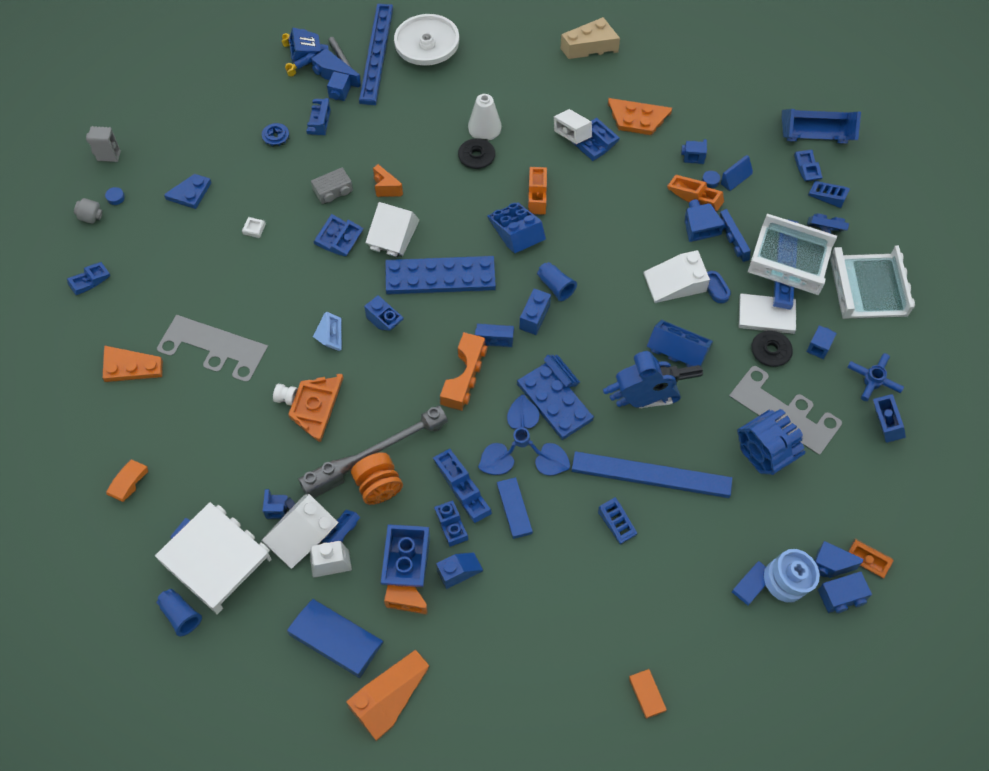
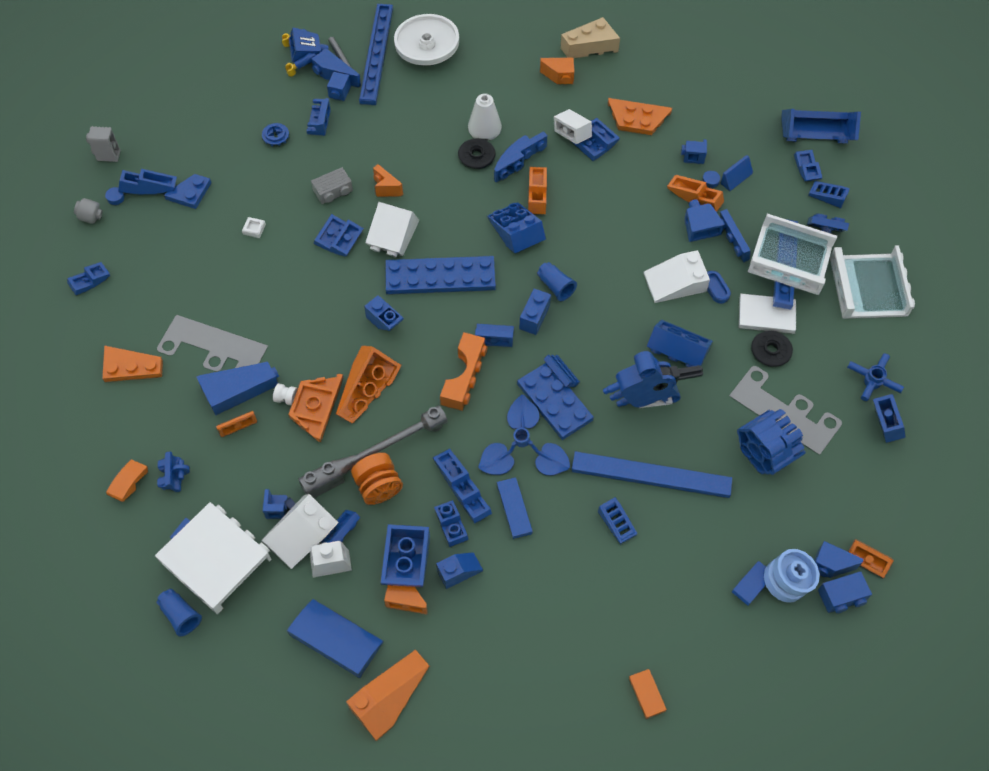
light blue slope [313,312,342,351] -> none
blue brick [806,326,837,359] -> none
none -> blue slope [118,169,177,194]
none -> blue hips [157,452,190,492]
none -> blue slope [196,362,279,416]
none -> orange slope [216,410,257,437]
none -> orange wedge [336,346,402,424]
none -> blue slope [494,131,548,183]
none -> orange slope [540,58,574,84]

